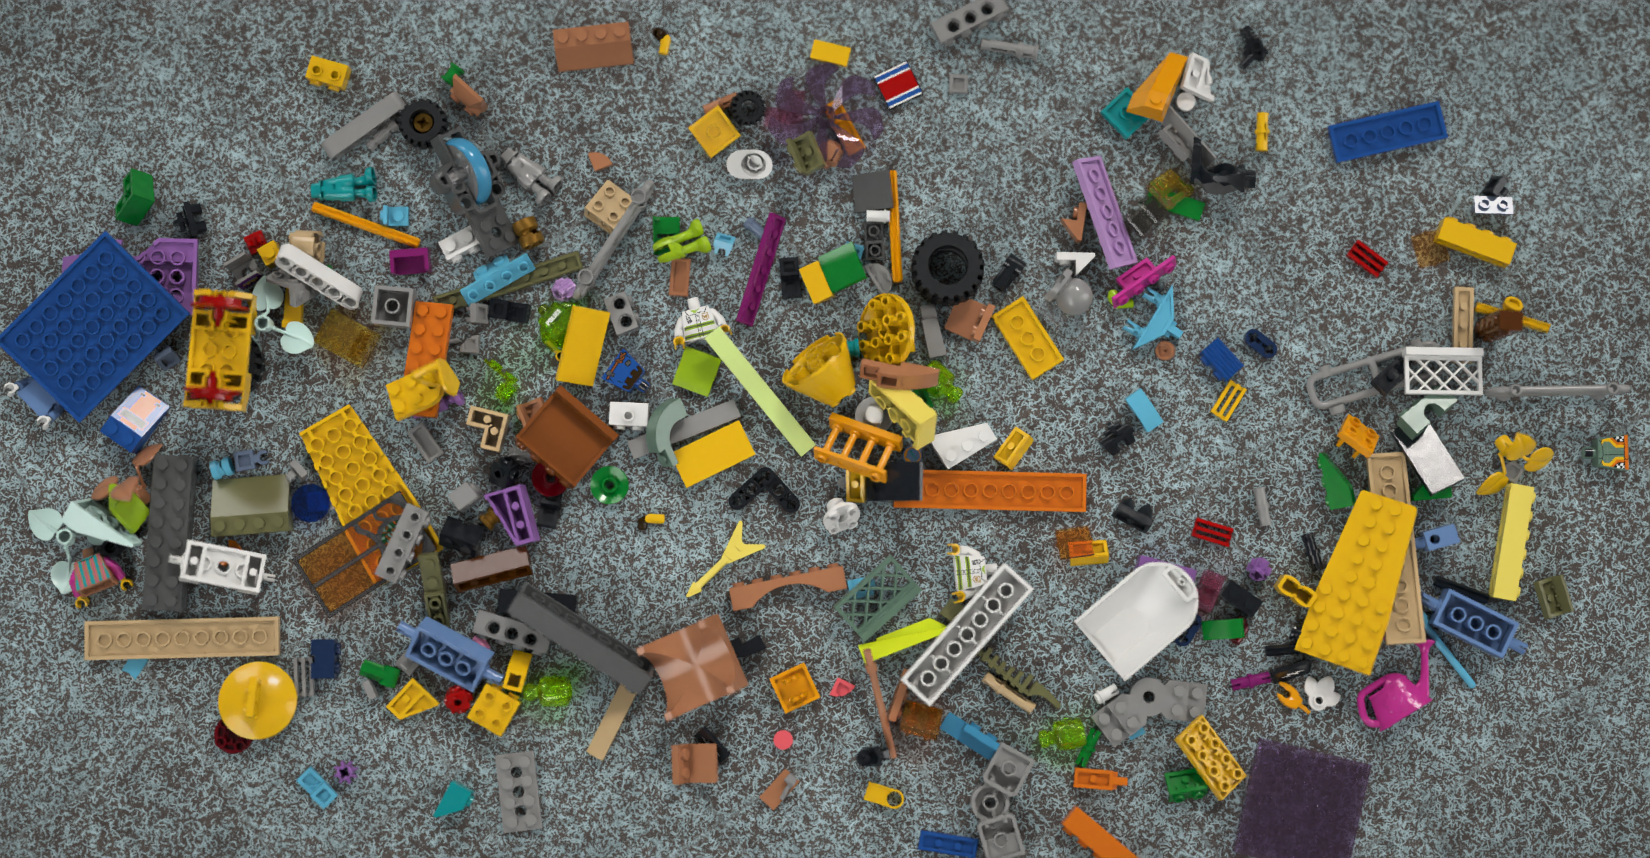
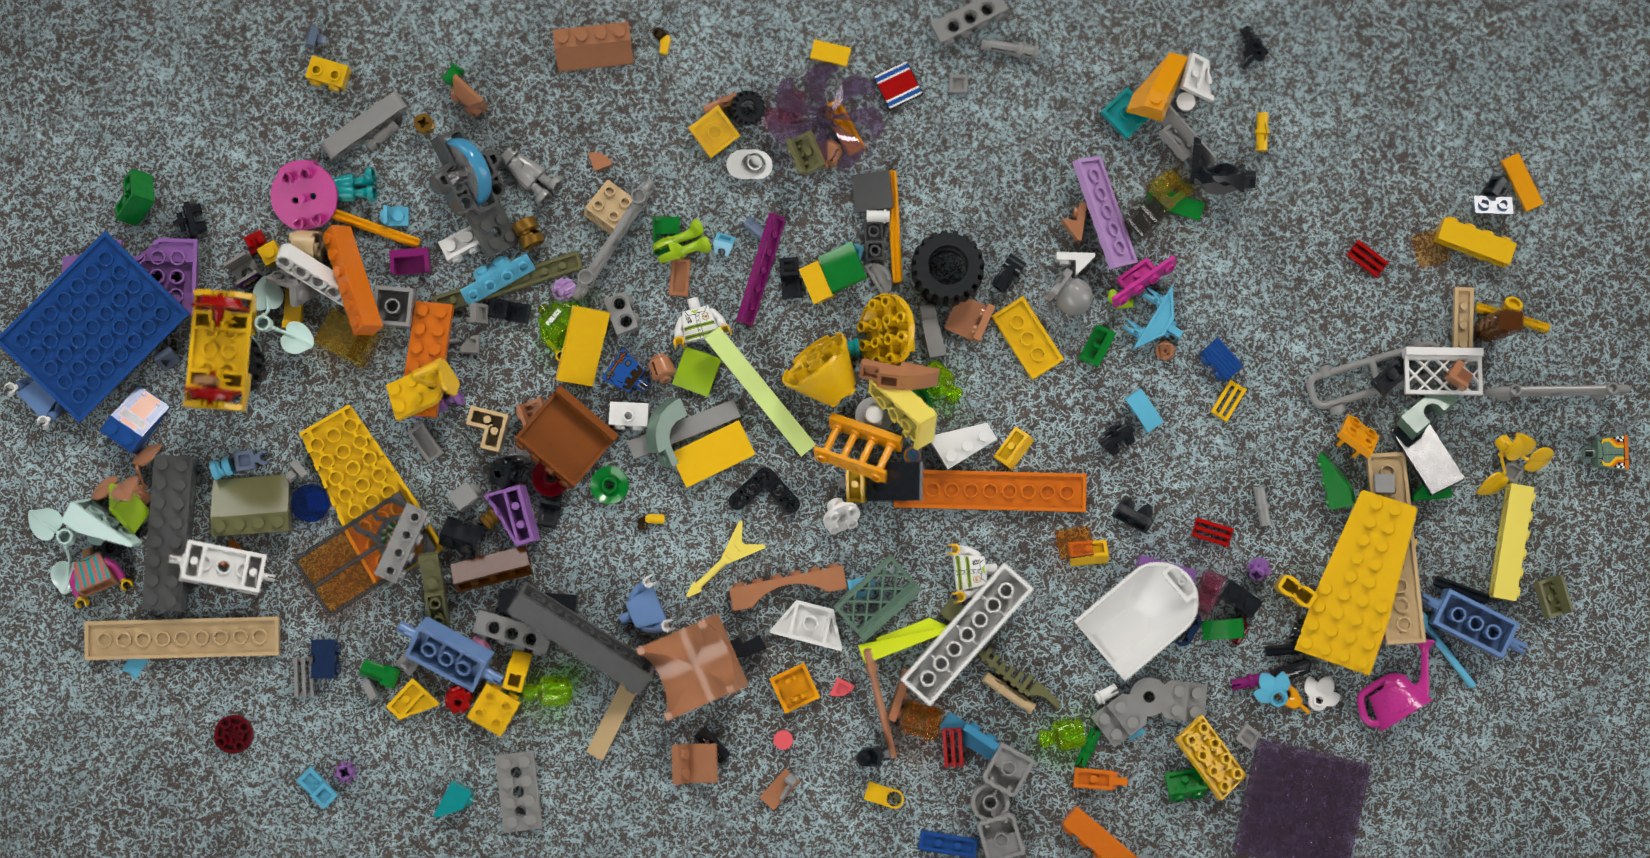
yellow bracket [218,662,298,740] -> none
black tyre [398,98,449,150] -> none
clear neon green bracket [484,358,520,403] -> none
dark blue beam [1244,329,1277,359] -> none
black pin [1301,532,1325,572] -> none
blue plate [1327,101,1448,164] -> none
medium blue torso [1415,524,1460,551] -> none
none -> medium nougat tile [194,376,219,386]
none -> dark pink piece [270,159,338,230]
none -> sand blue tile [304,25,326,49]
none -> orange brick [322,225,383,335]
none -> medium blue torso [618,574,675,634]
none -> nougat head [648,354,676,384]
none -> white wing [770,600,842,651]
none -> red tile [942,728,964,767]
none -> green hinge [1078,325,1116,368]
none -> light grey tile [1234,723,1262,750]
none -> medium azure plate [1253,671,1290,707]
none -> light grey tile [1373,473,1395,494]
none -> nougat panel [1444,359,1473,391]
none -> light orange tile [1500,153,1544,212]

